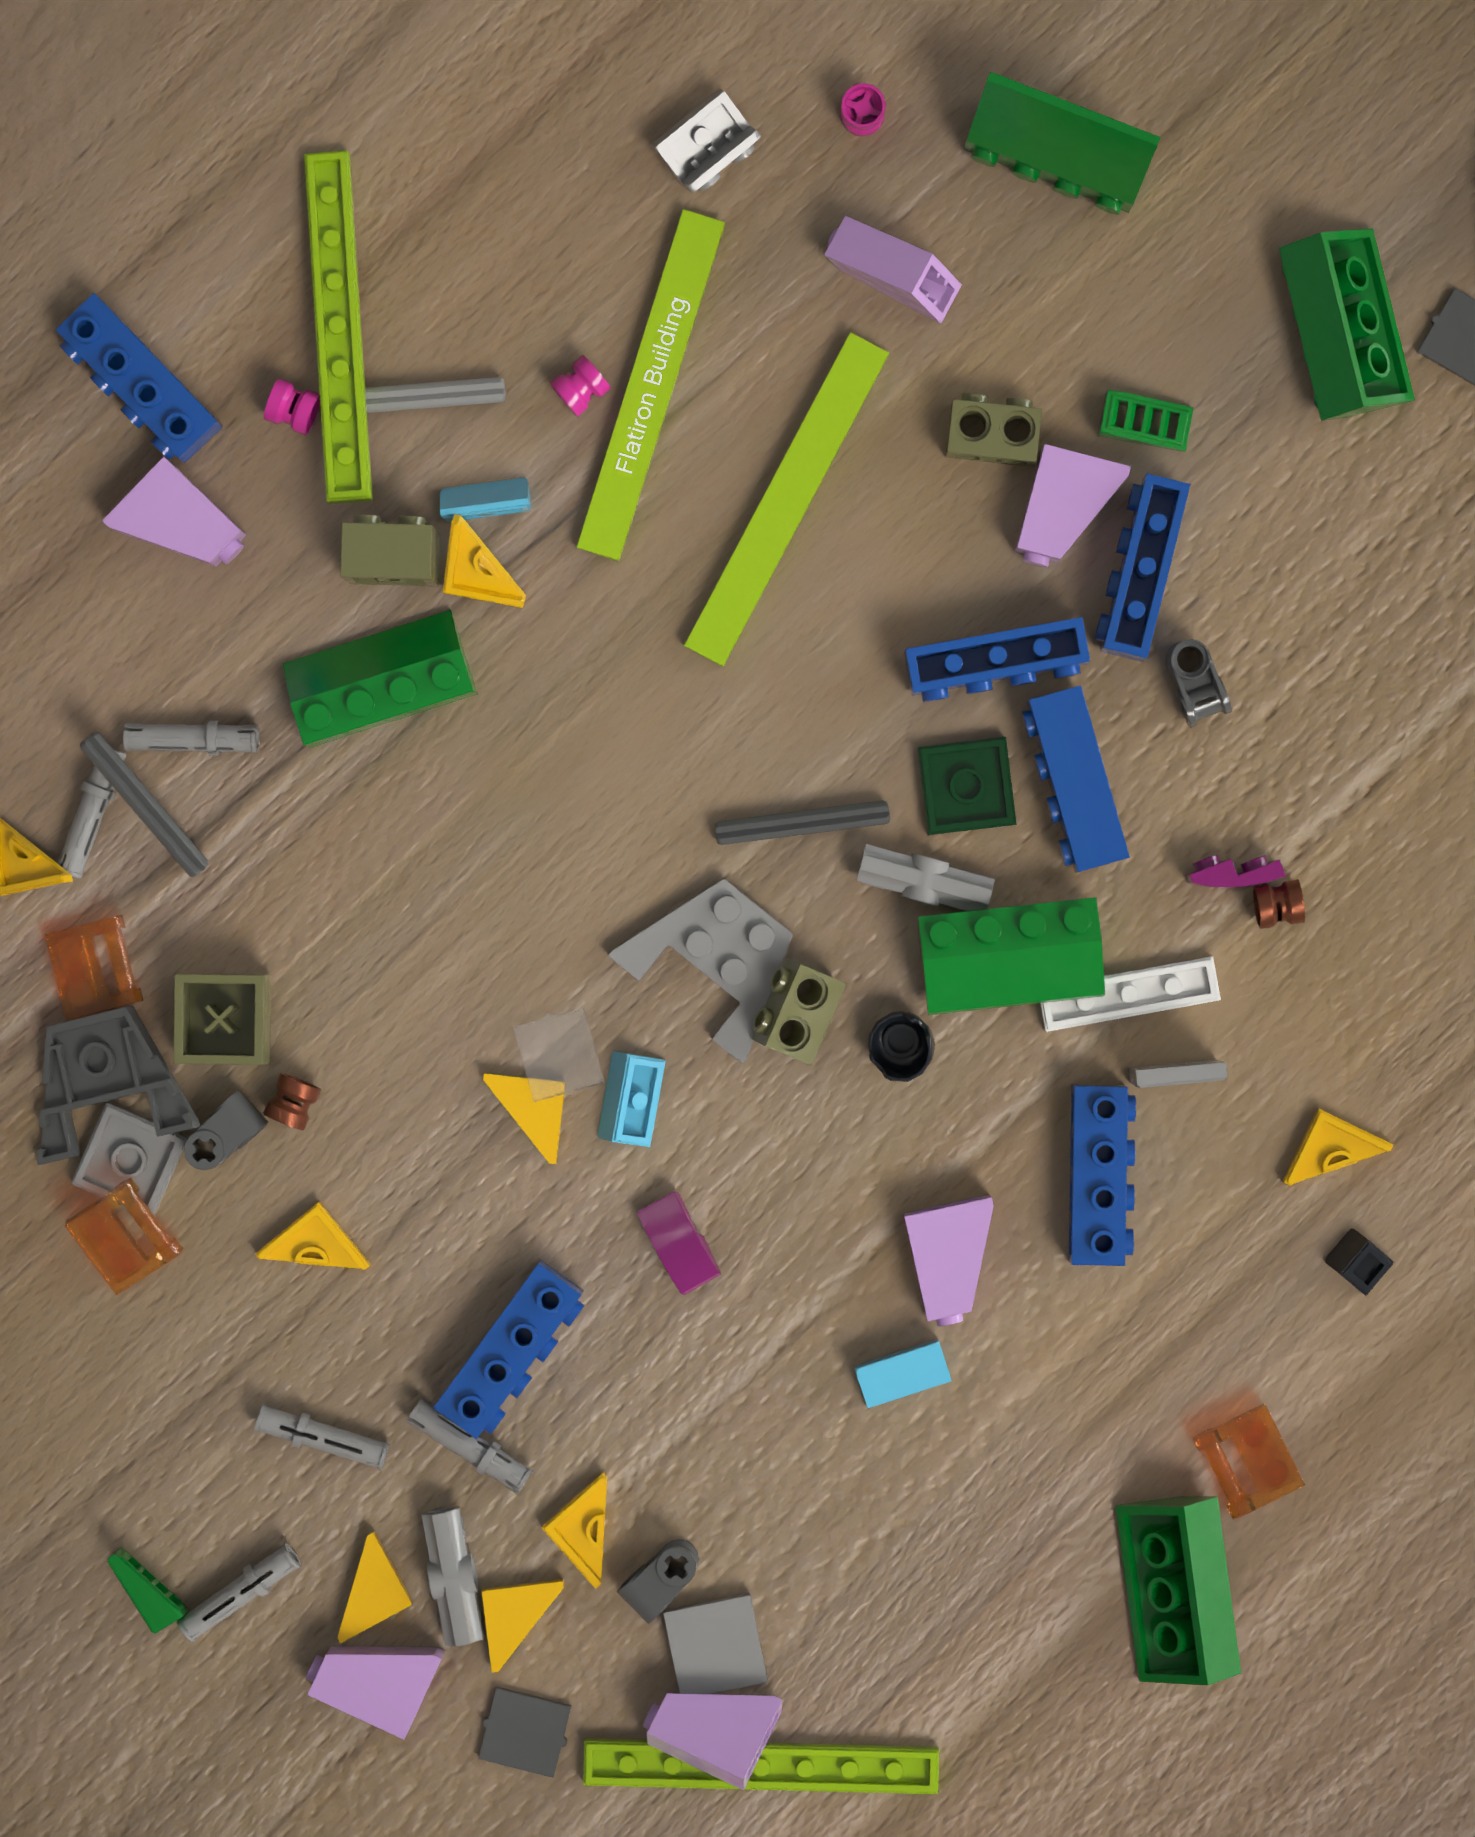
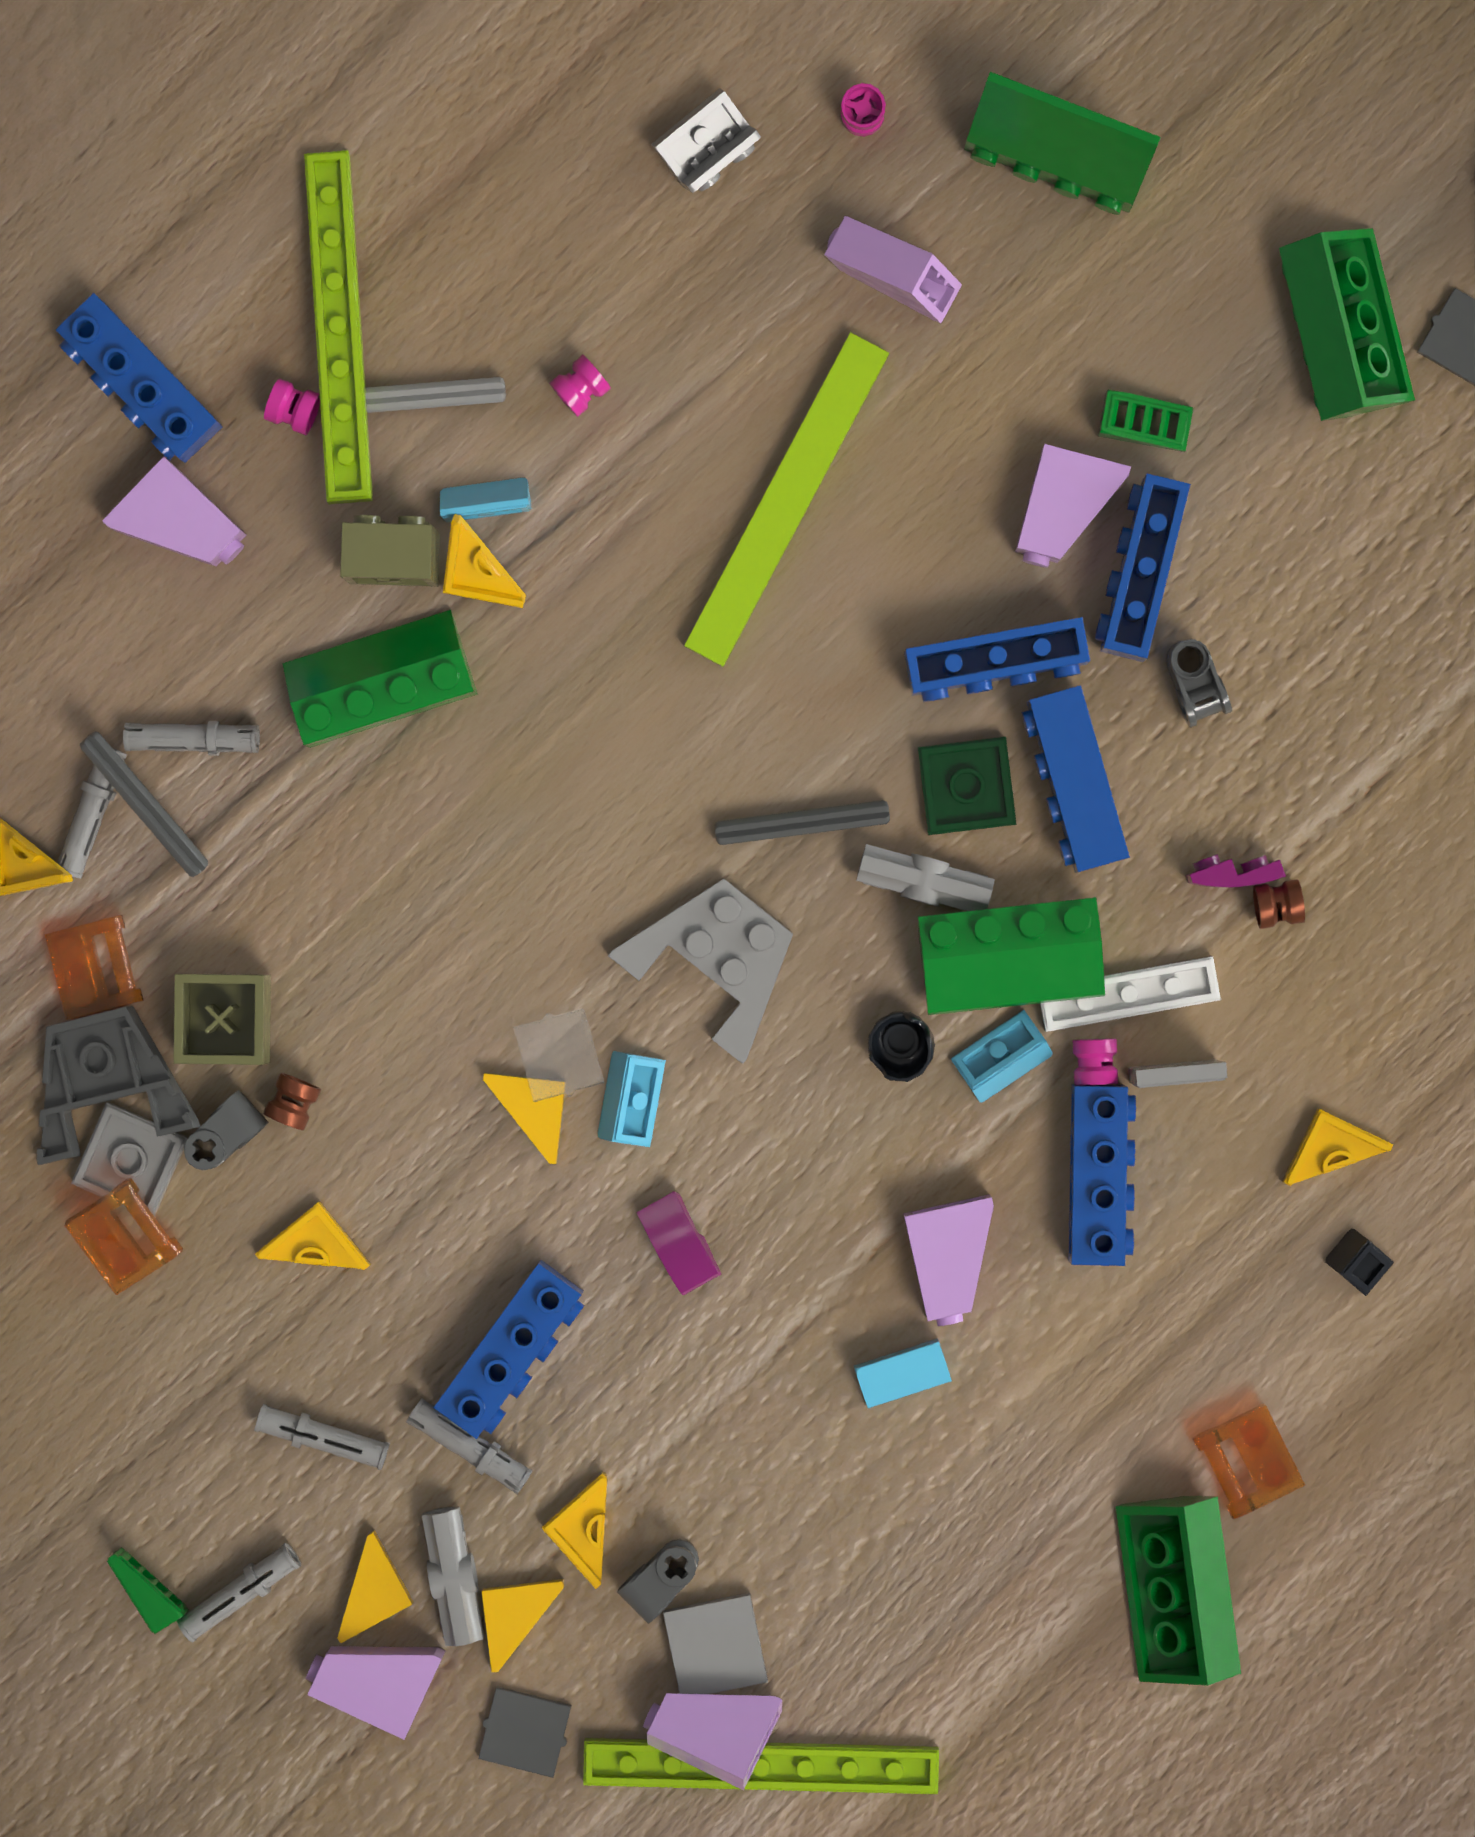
lime tile [577,209,725,562] -> none
olive brick [751,958,847,1066] -> none
olive brick [946,393,1042,467] -> none
none -> medium azure slope [951,1010,1053,1103]
none -> dark pink wheel [1072,1038,1118,1085]

